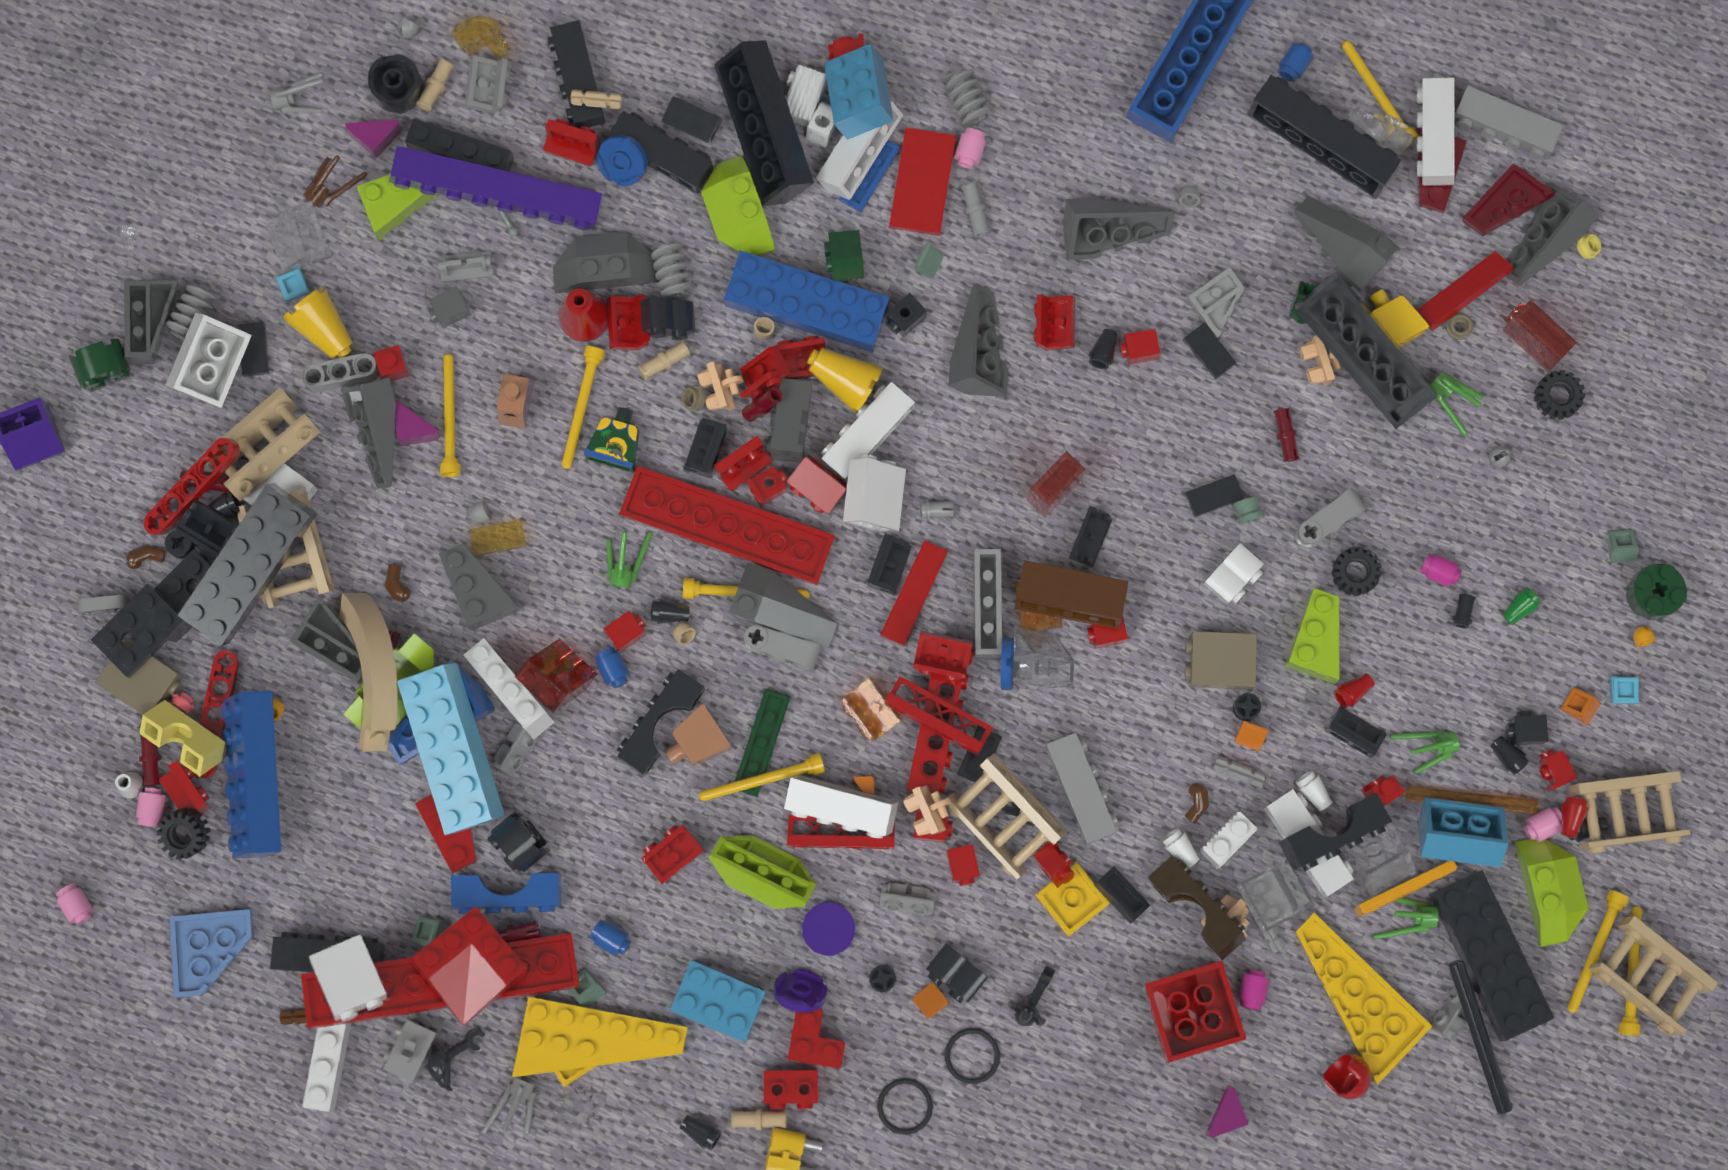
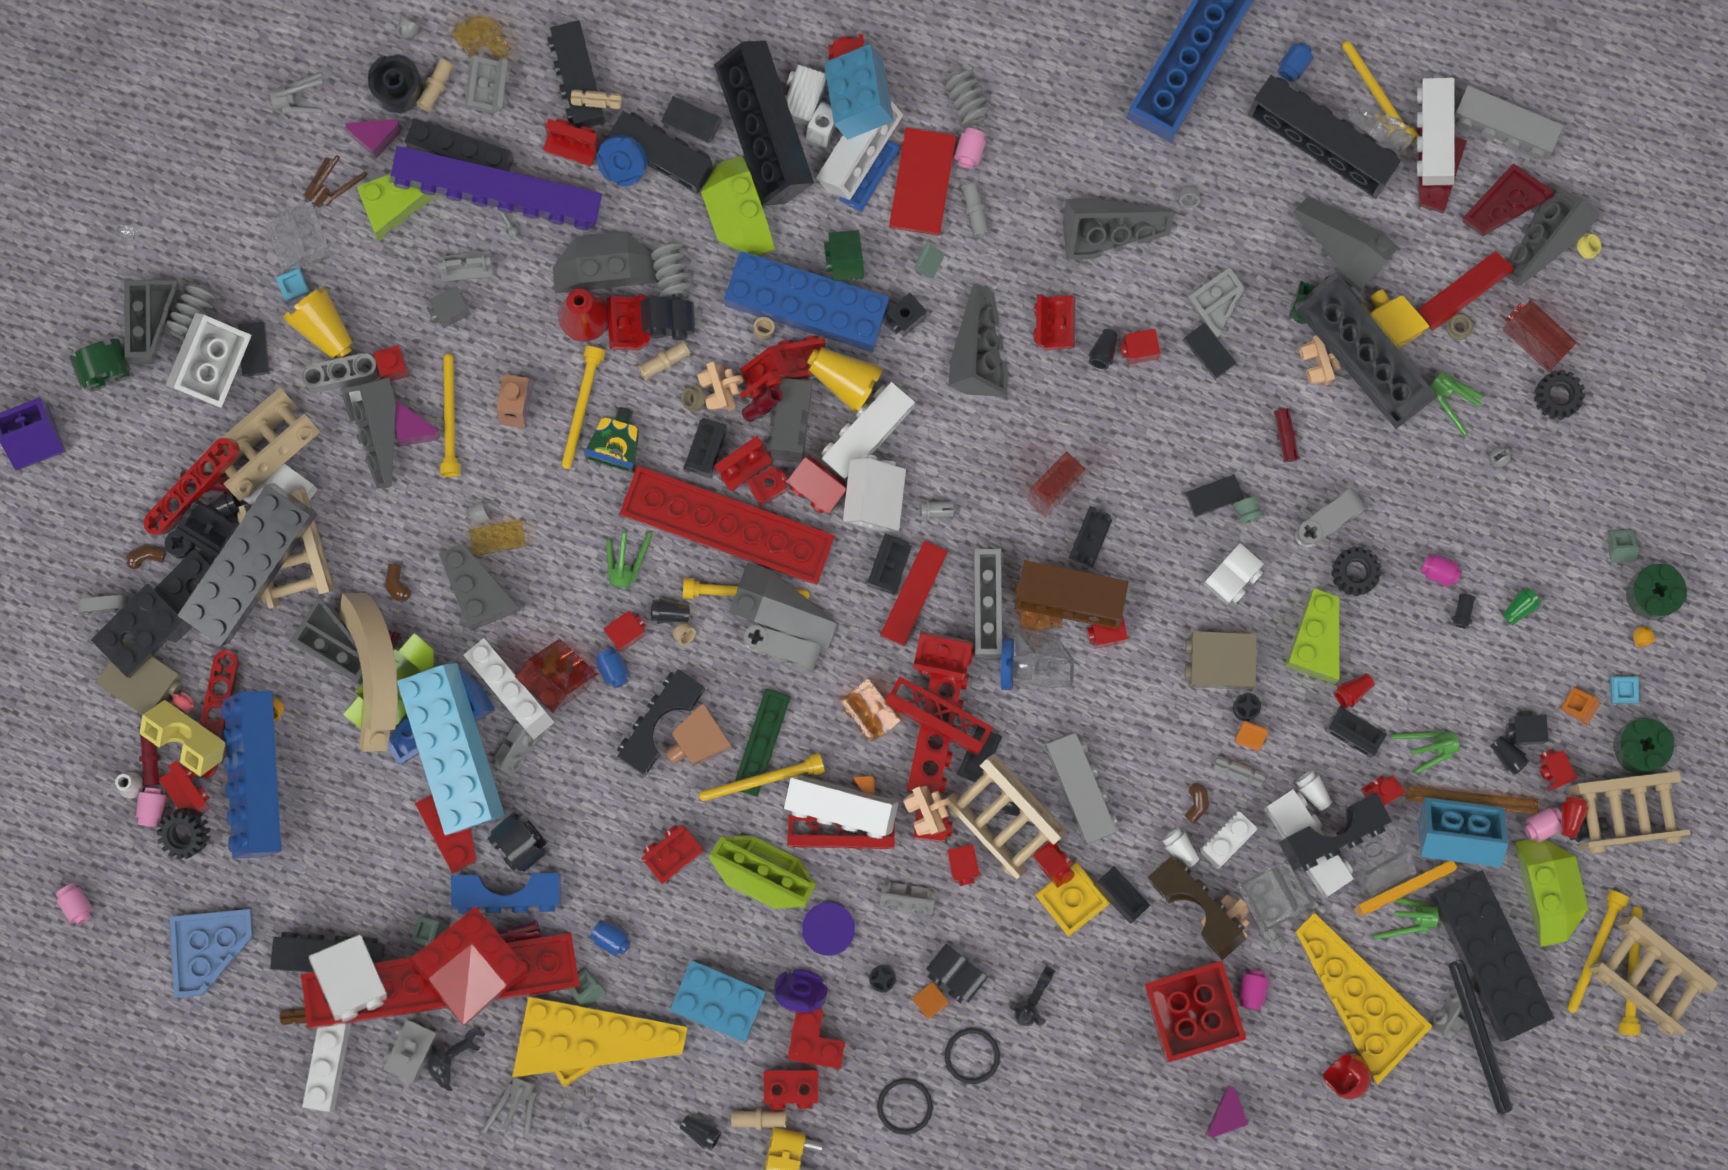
none -> dark green brick [1613,718,1674,774]

